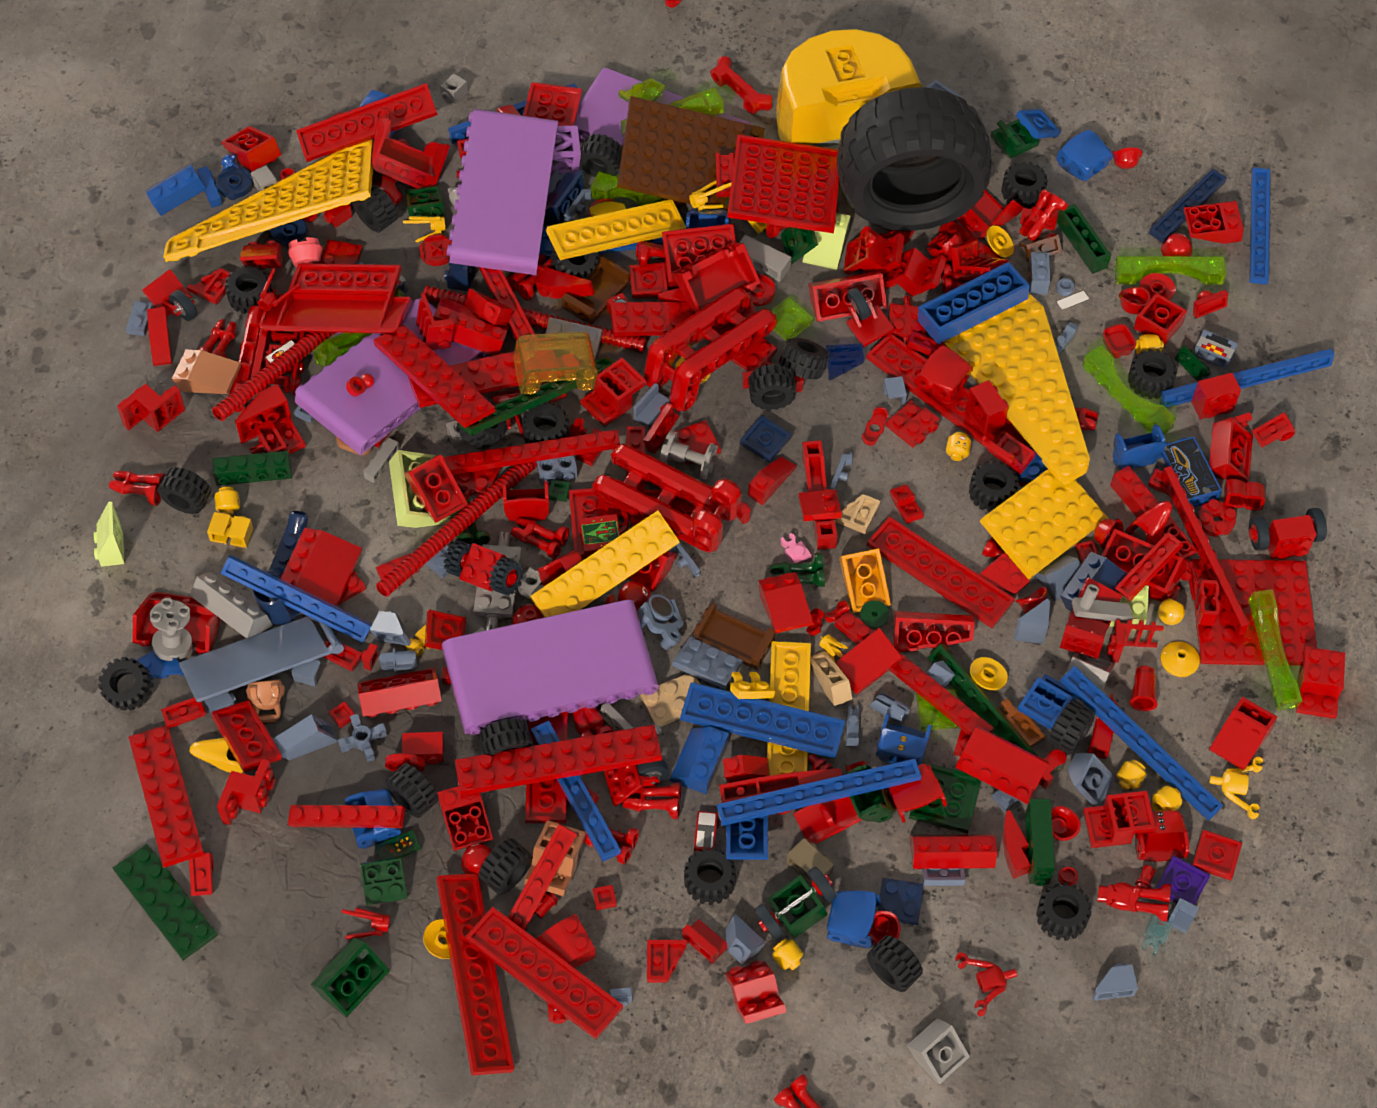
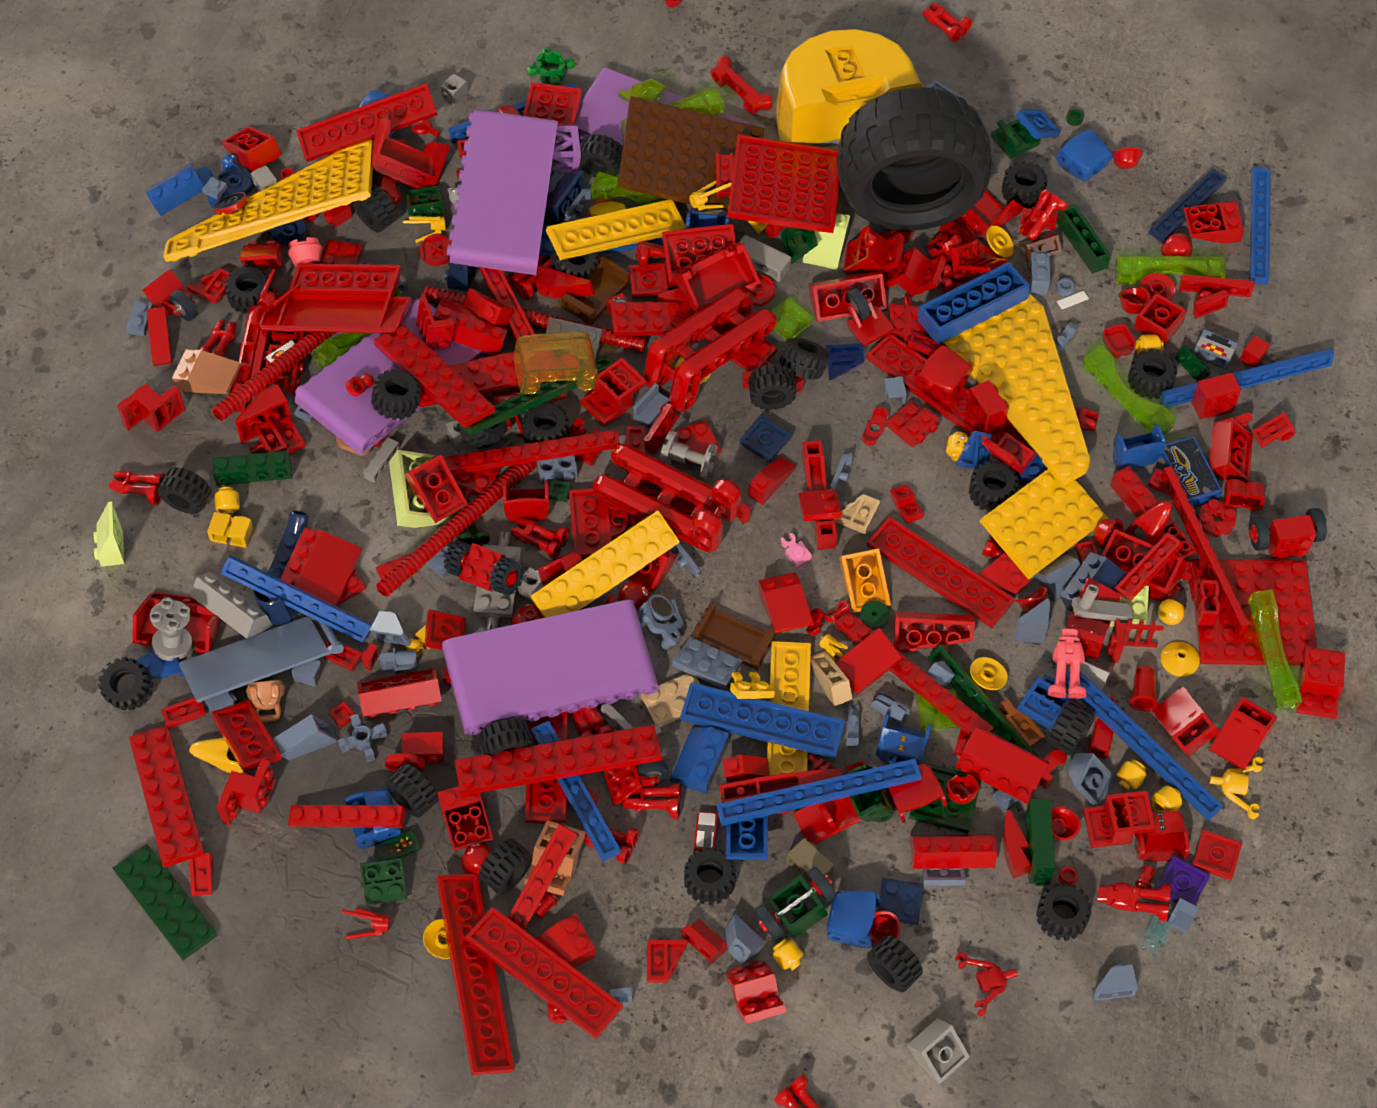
dark green slope [311,938,390,1018] -> none
tile [579,514,620,555] -> none
red plate [592,885,617,911] -> none
dark green piece [769,553,825,587] -> none
none -> sand blue plate [202,177,228,200]
none -> tile [213,192,248,215]
none -> black tyre [371,369,421,420]
none -> red rock [412,119,441,138]
none -> green piece [527,47,575,86]
none -> red piece [922,3,973,42]
none -> red hair [946,774,979,804]
none -> blue wing [956,431,991,470]
none -> coral piece [1048,629,1087,699]
none -> dark green tile [1066,109,1084,126]
none -> red slope [1152,686,1220,756]
none -> red plate [1179,274,1254,297]
none -> red brick [1240,336,1271,367]

